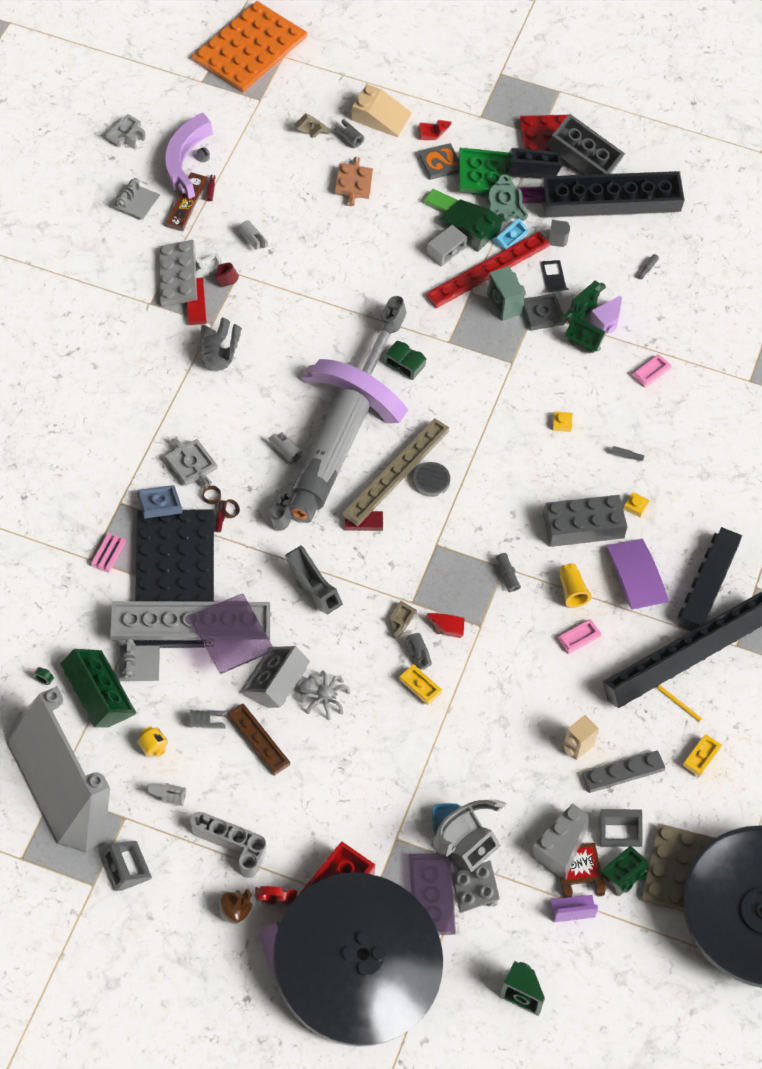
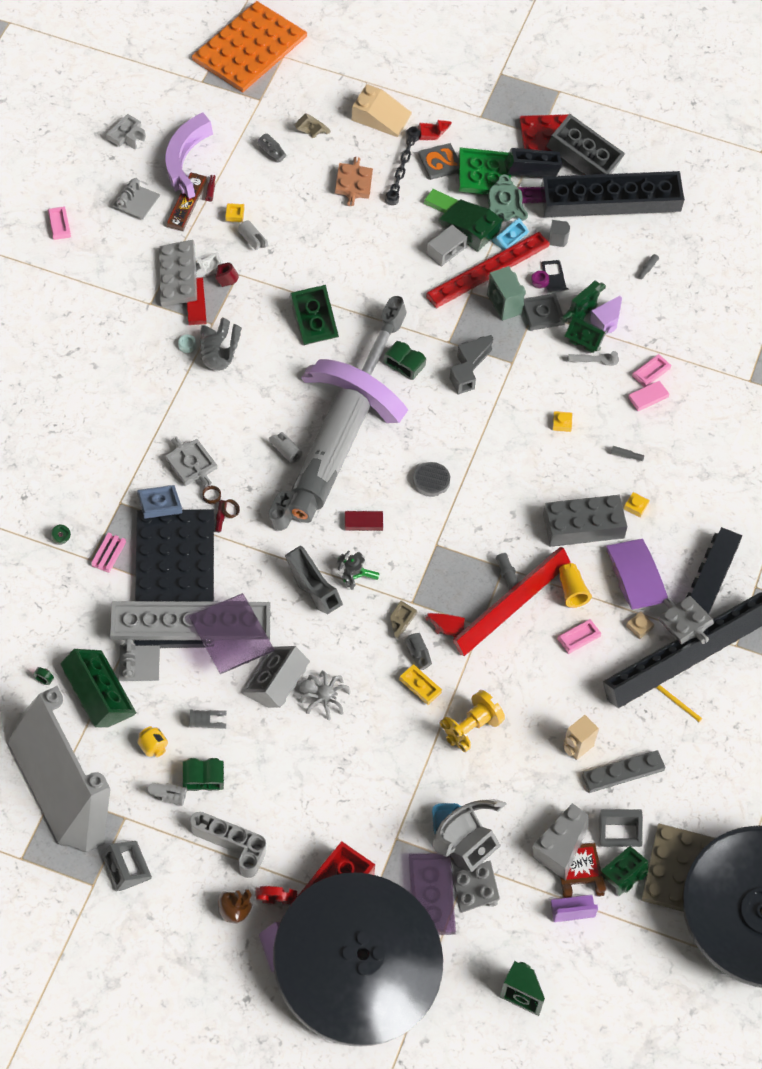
dark grey hinge [196,147,210,162] -> none
reddish brown tile [227,703,291,776] -> none
dark grey hinge [333,119,365,148] -> none
dark tan plate [343,418,450,526] -> none
yellow plate [683,734,722,777] -> none
none -> bright pink tile [48,206,71,240]
none -> dark green tile [50,524,71,545]
none -> light aqua tile [178,335,197,353]
none -> dark green brick [183,758,224,791]
none -> yellow plate [226,203,245,222]
none -> dark grey hinge [258,133,287,162]
none -> dark green slope [289,284,339,345]
none -> dark grey plant [337,550,380,590]
none -> black piece [385,127,420,206]
none -> yellow piece [439,690,505,753]
none -> dark grey arch [449,335,493,395]
none -> red tile [453,547,571,656]
none -> magenta tile [531,271,549,288]
none -> light grey piece [568,351,619,365]
none -> tan plate [626,612,655,639]
none -> bright pink tile [628,381,669,411]
none -> light grey plate [658,596,714,644]

